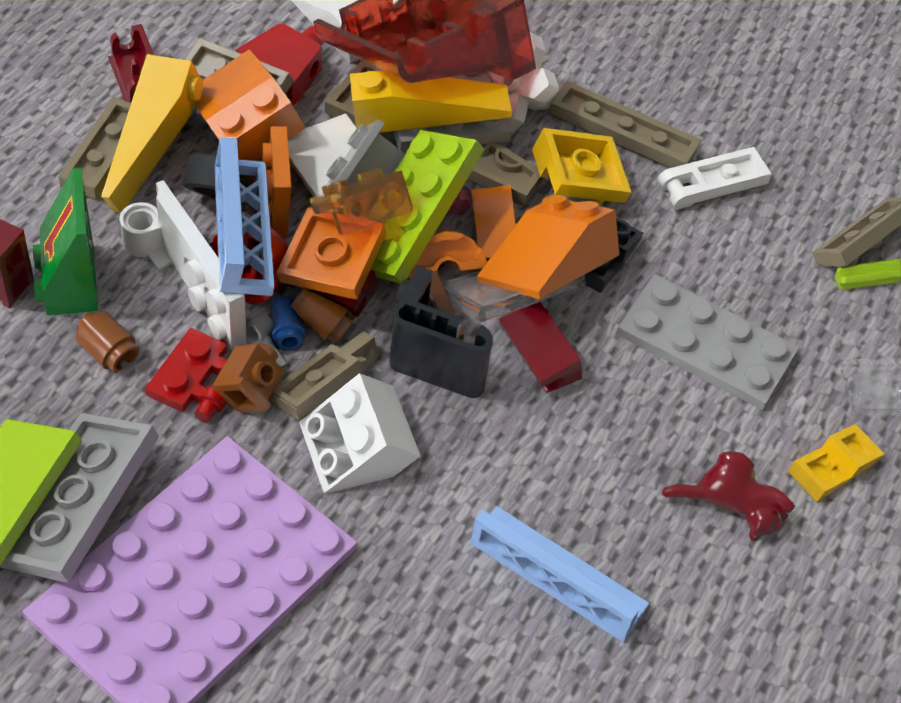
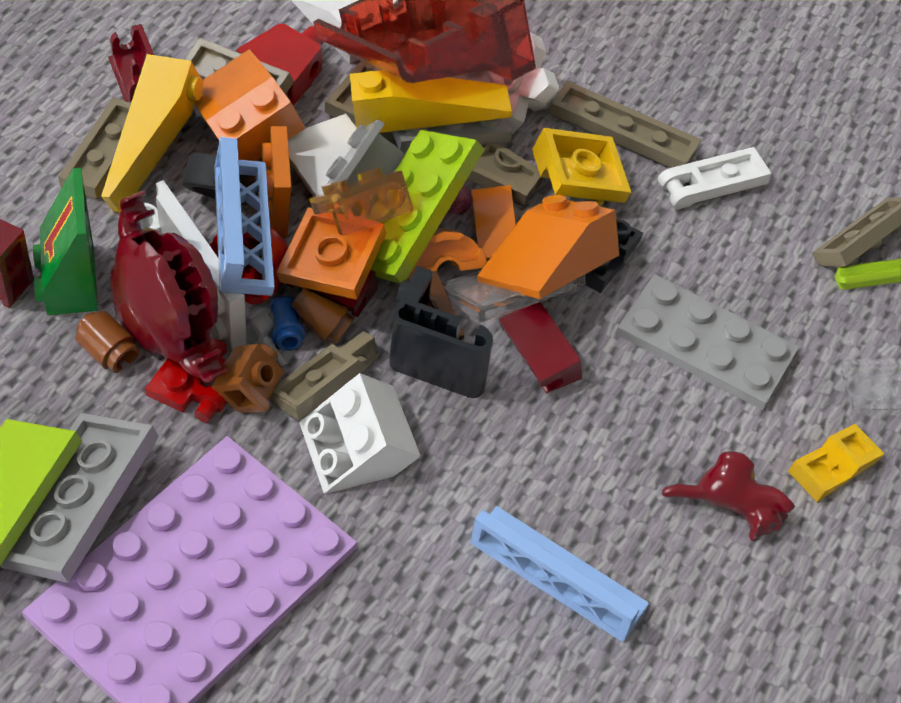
none -> dark red piece [110,190,230,382]

